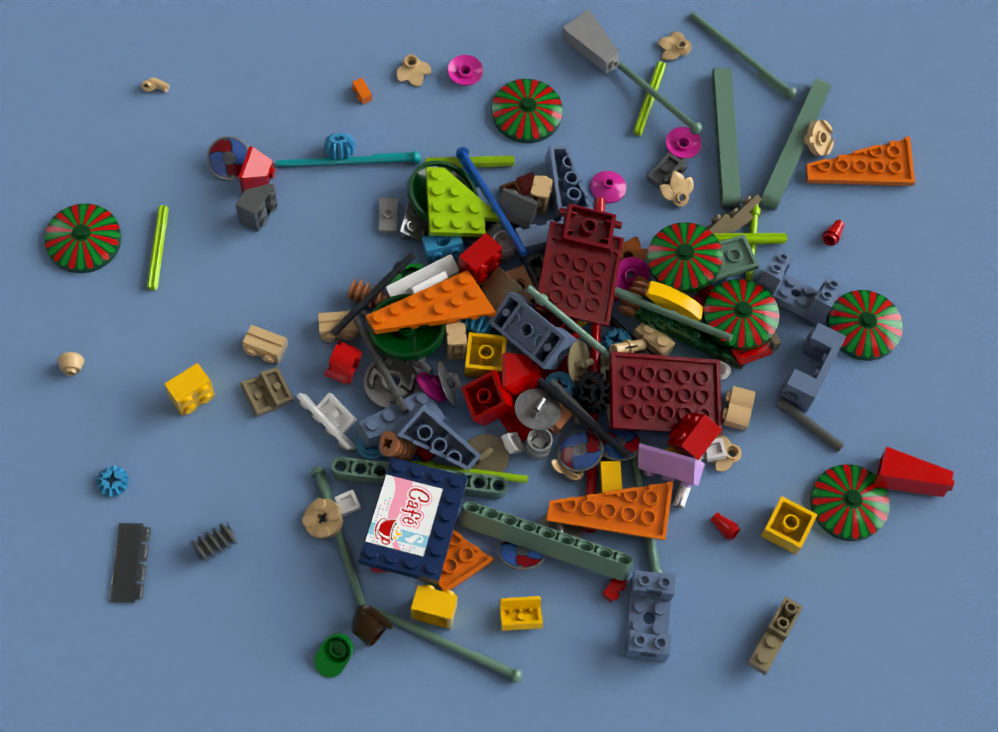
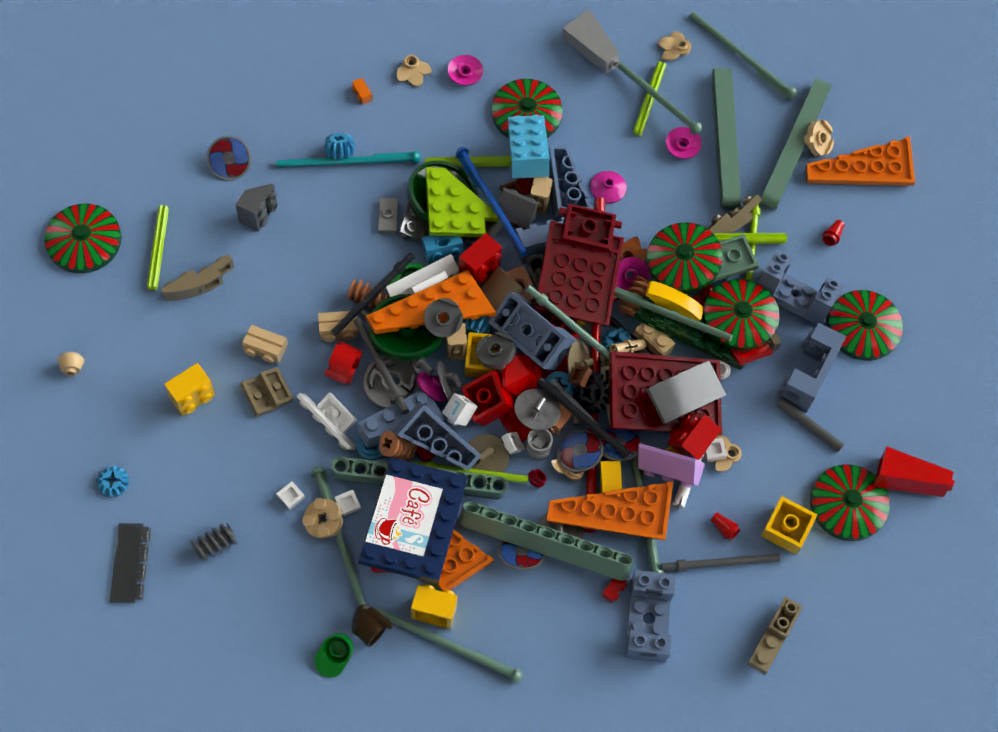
tan arm [141,78,170,92] -> none
slope [239,146,276,194] -> none
light grey wheel [493,230,516,263] -> none
yellow bracket [500,596,543,631] -> none
dark grey bracket [647,152,687,188] -> none
tan plate [659,171,694,207] -> none
tan brick [722,386,756,431] -> none
none -> dark tan slope [161,254,234,301]
none -> white plate [276,481,305,510]
none -> dark grey plate [423,298,463,338]
none -> white brick [442,393,478,426]
none -> dark grey plate [476,332,516,370]
none -> medium azure brick [508,115,549,178]
none -> dark red plate [528,469,547,488]
none -> reddish brown tile [568,365,593,388]
none -> slope [646,361,726,425]
none -> dark grey bar [661,554,780,572]

